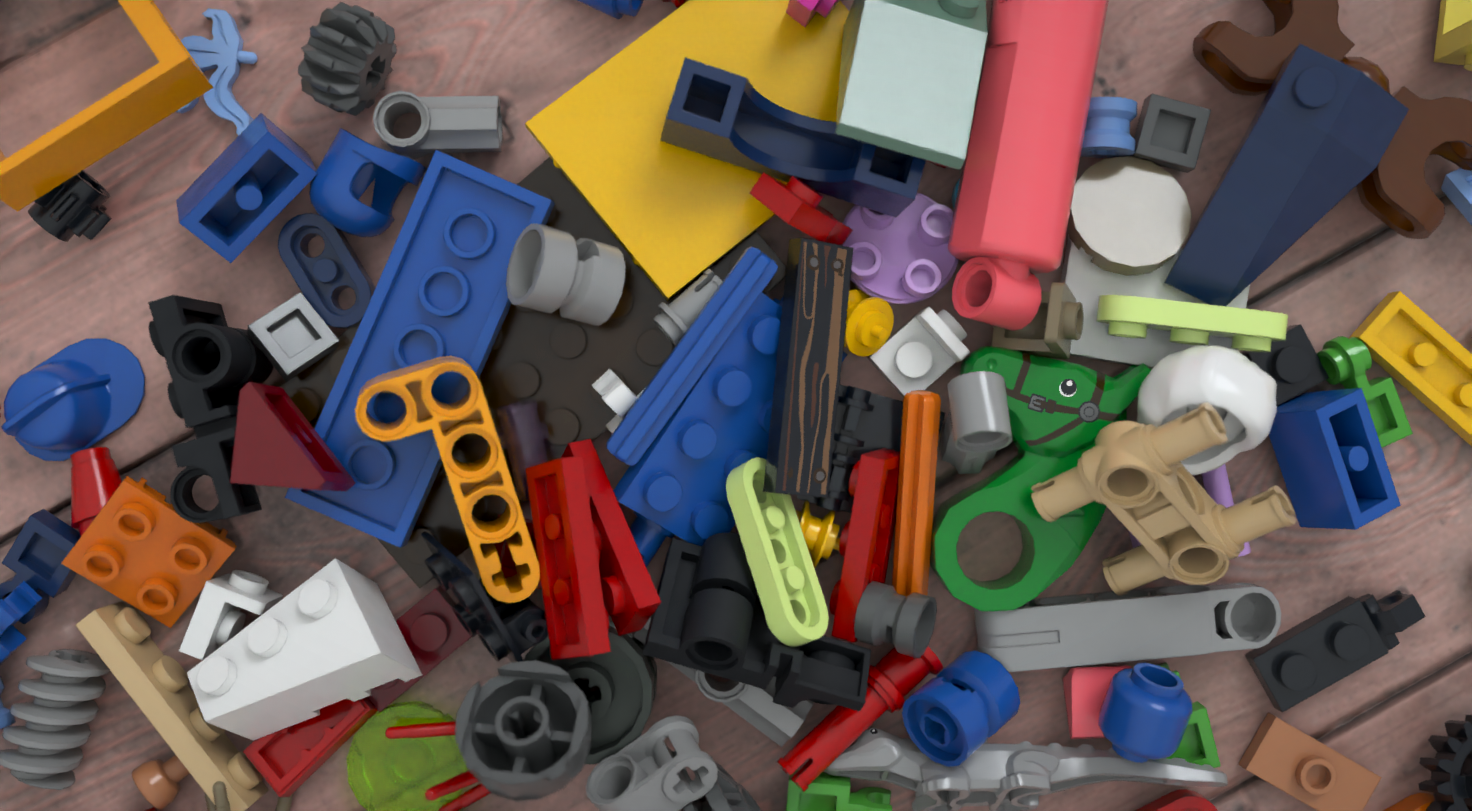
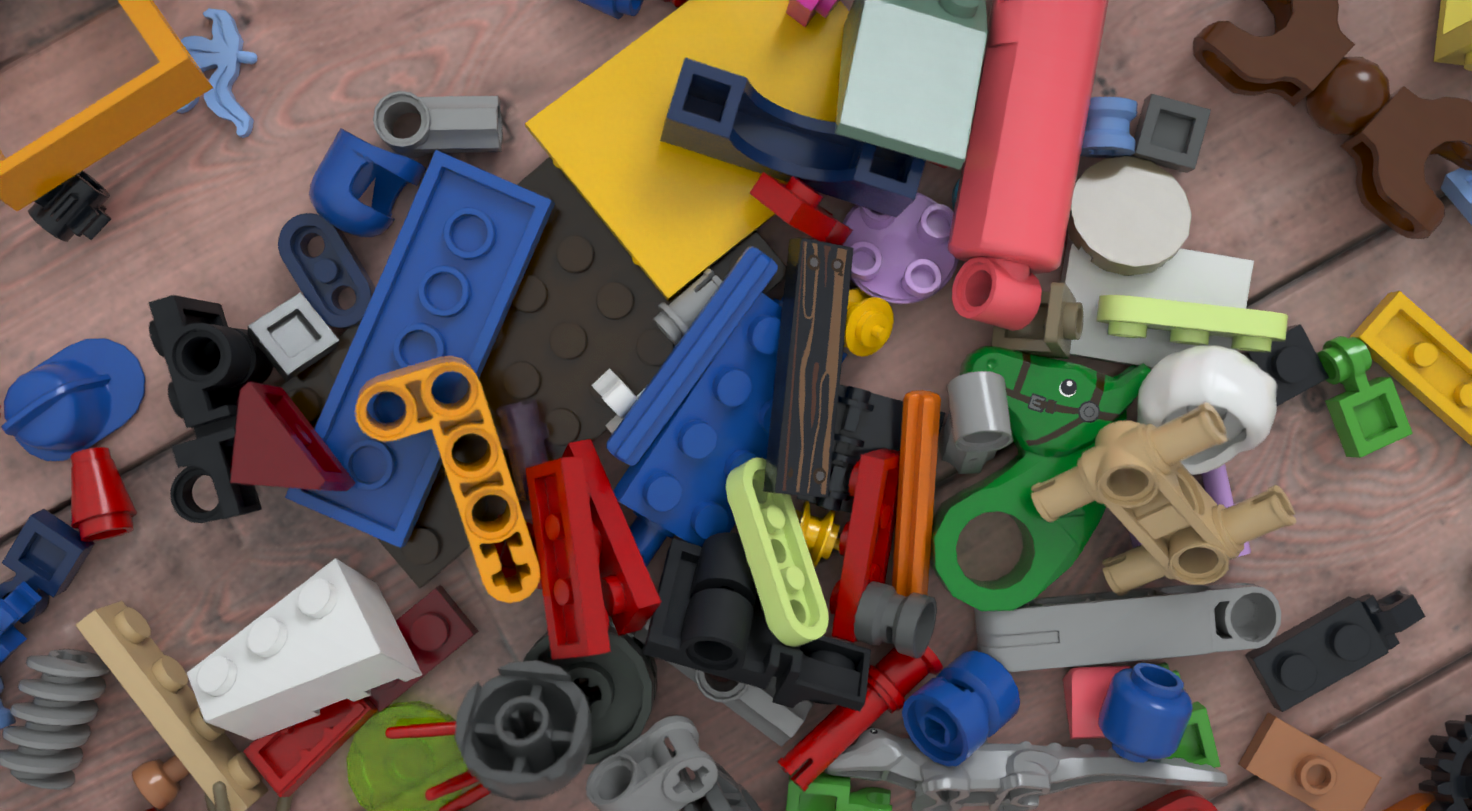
orange hinge [61,476,237,628] -> none
blue brick [176,113,318,263] -> none
white bracket [179,570,283,660] -> none
dark grey gear [298,2,397,116] -> none
black hinge [421,531,548,662] -> none
light grey wheel [506,223,625,326] -> none
white bracket [868,306,970,398] -> none
dark blue wedge [1164,44,1409,306] -> none
blue brick [1269,388,1401,530] -> none

